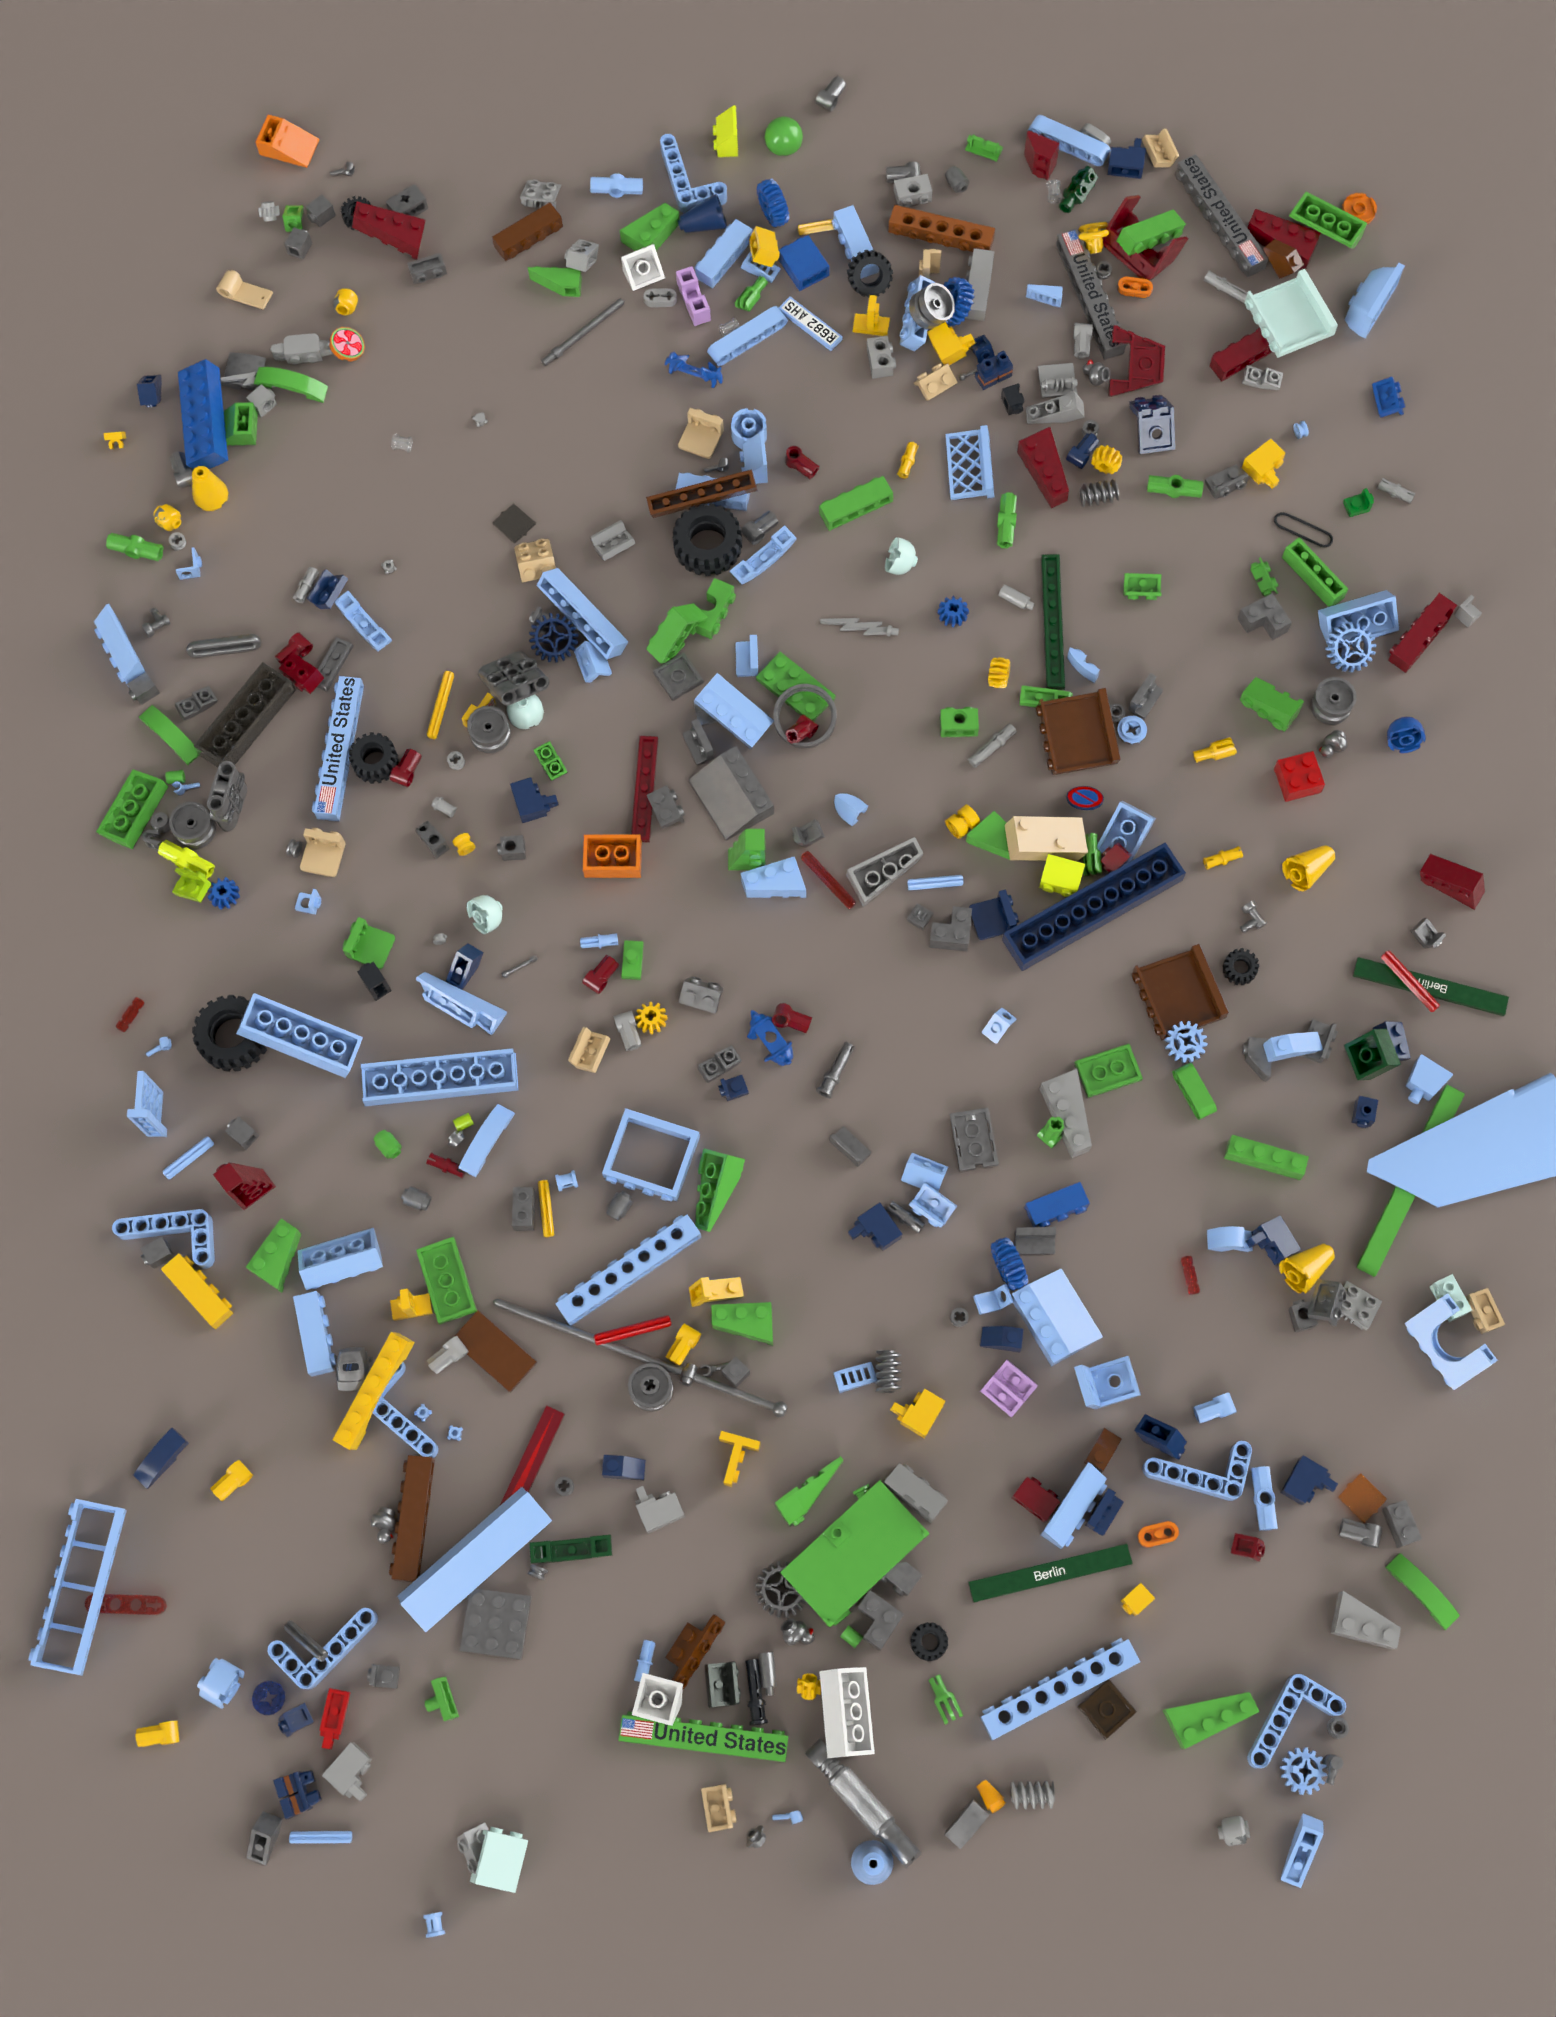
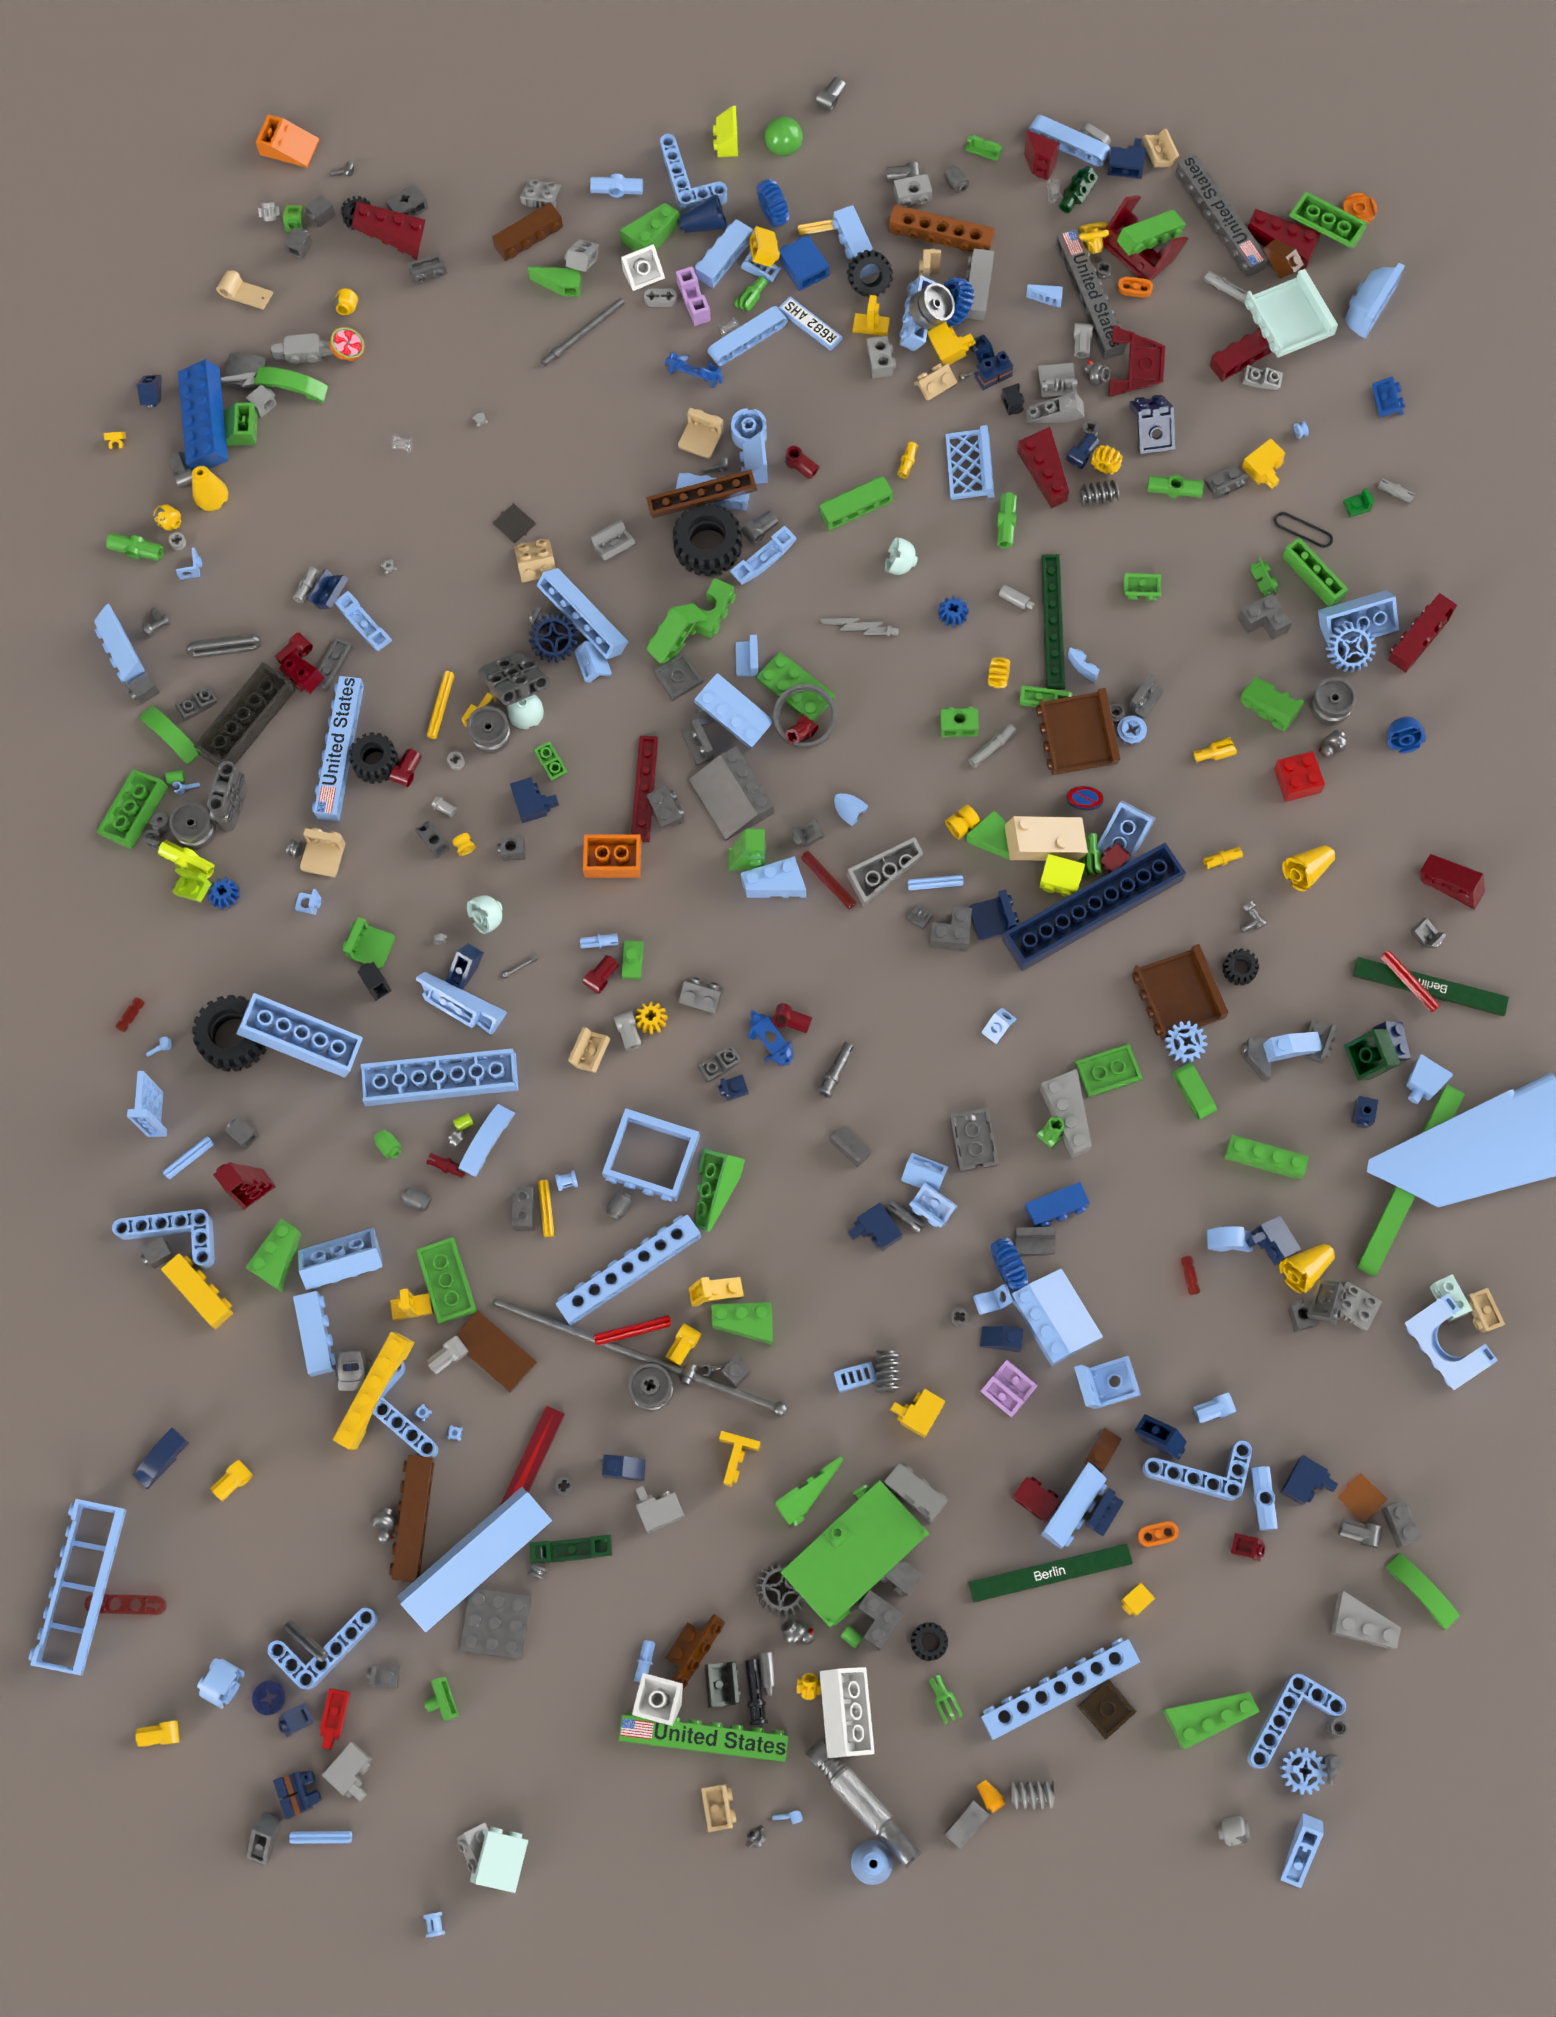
light grey panel [1454,595,1482,627] -> none

